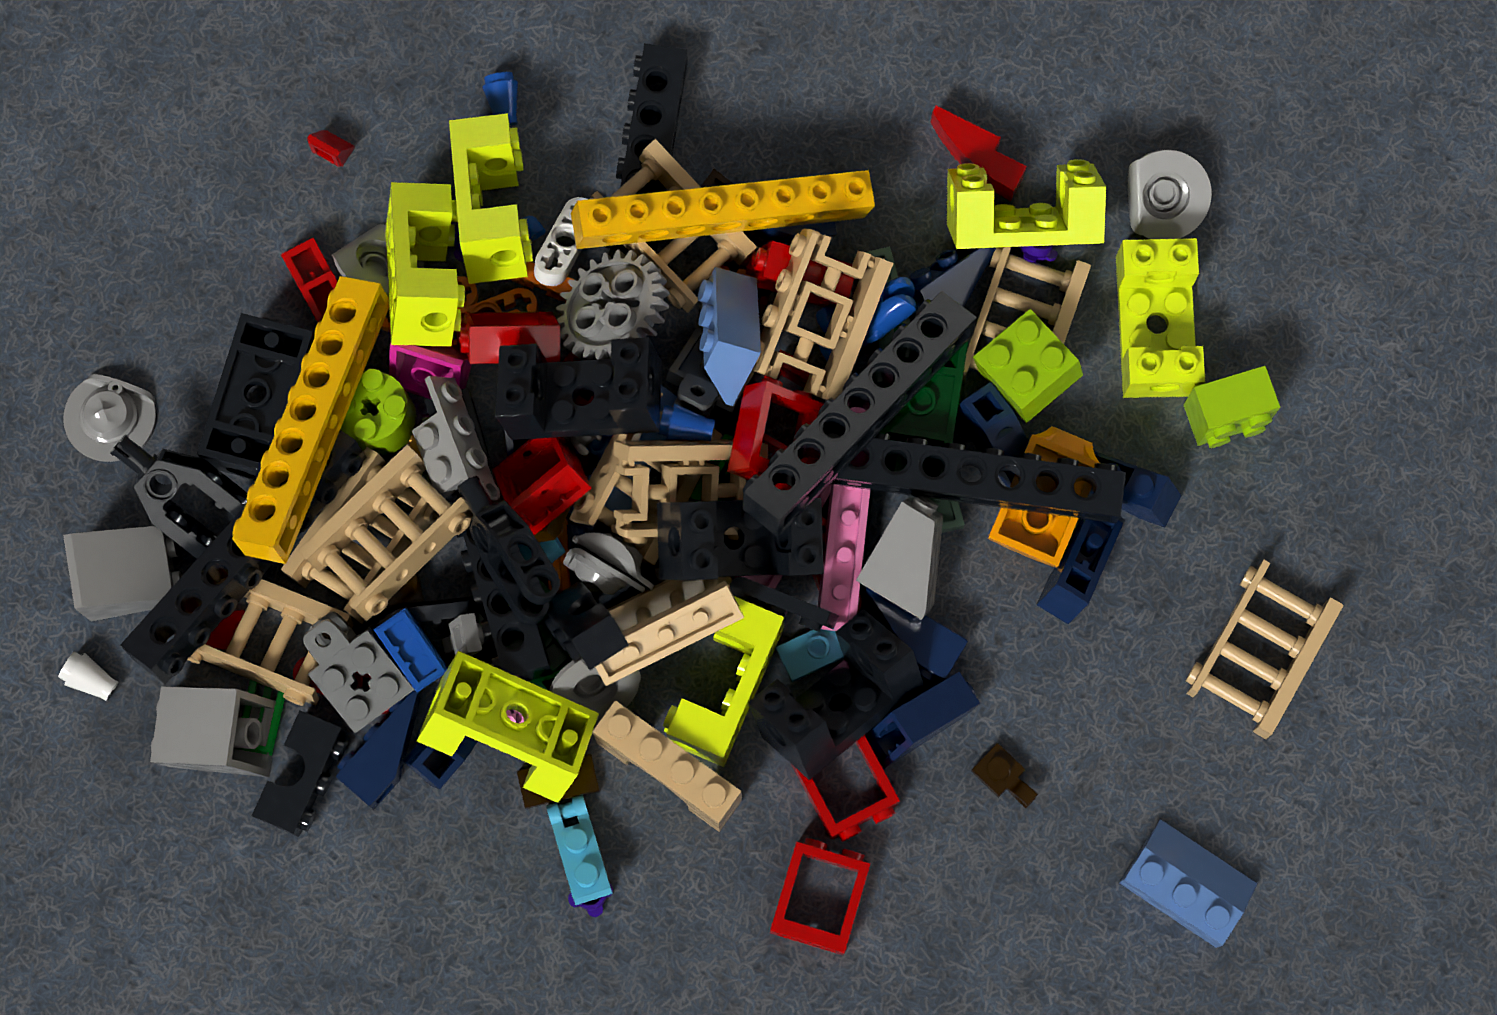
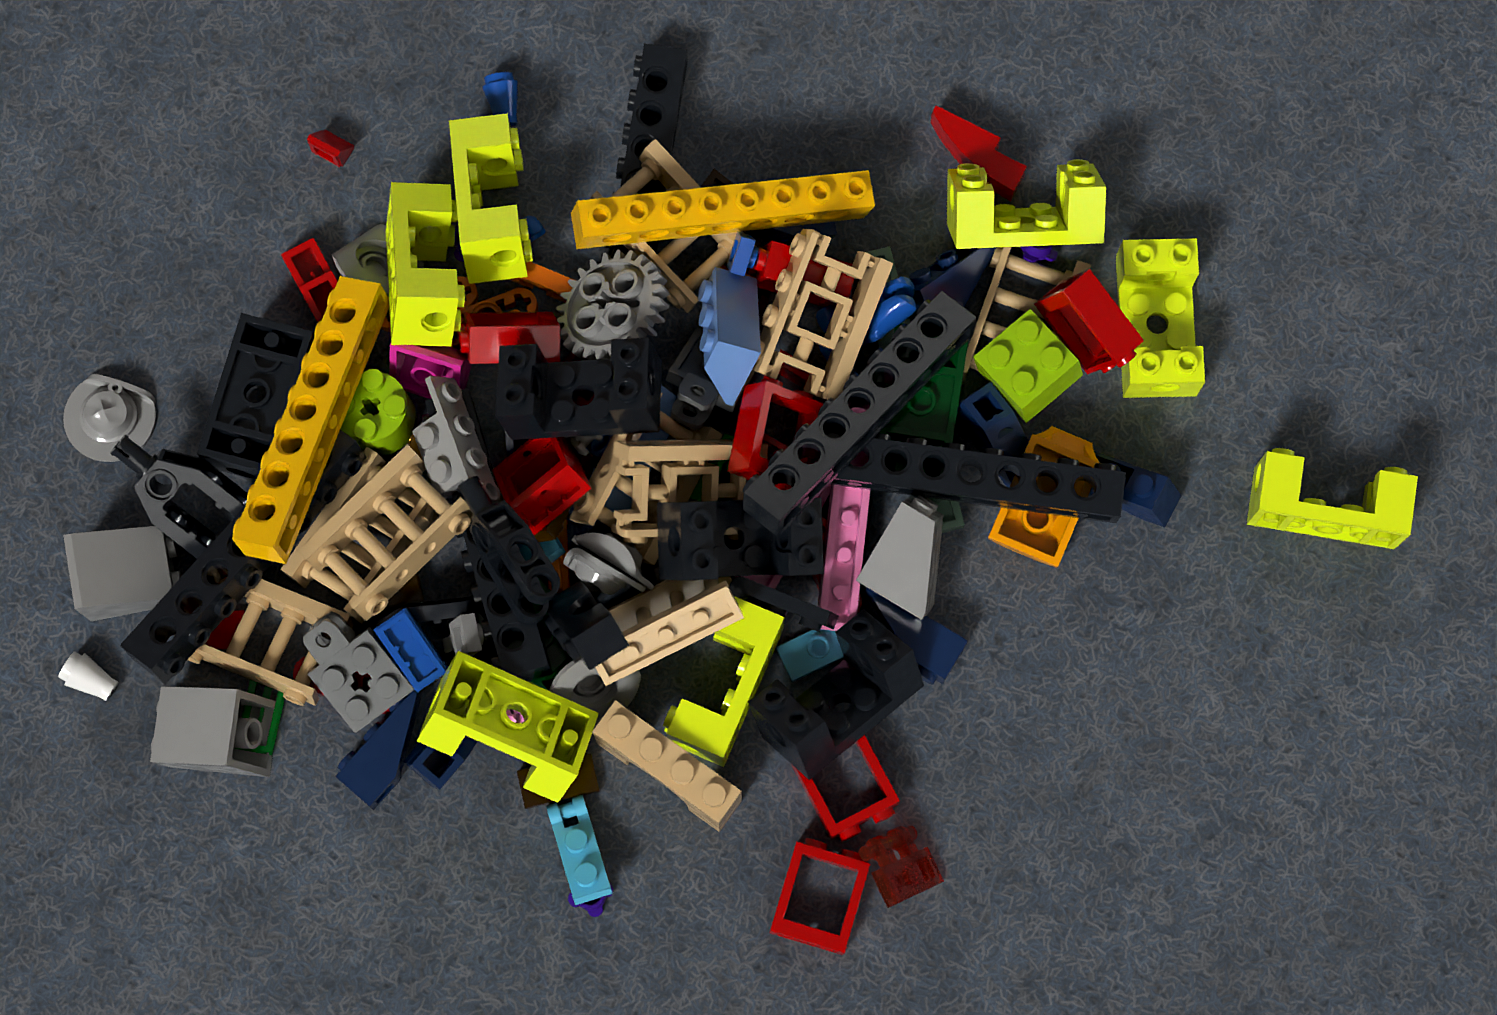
black arch [252,710,348,837] -> none
white beam [534,197,588,286] -> none
blue cone [658,403,715,442] -> none
dark blue slope [866,672,980,769] -> none
dark brown plate [971,743,1038,809] -> none
dark blue slope [1037,519,1123,624] -> none
medium blue slope [1119,819,1257,948] -> none
light grey hat [1128,149,1212,239] -> none
lime brick [1184,366,1280,448] -> none
tan fence [1185,560,1344,739] -> none
none -> blue plate [726,231,759,276]
none -> clear red plate [859,826,944,908]
none -> red window [1034,269,1144,374]
none -> neon yellow plate [1247,448,1418,549]

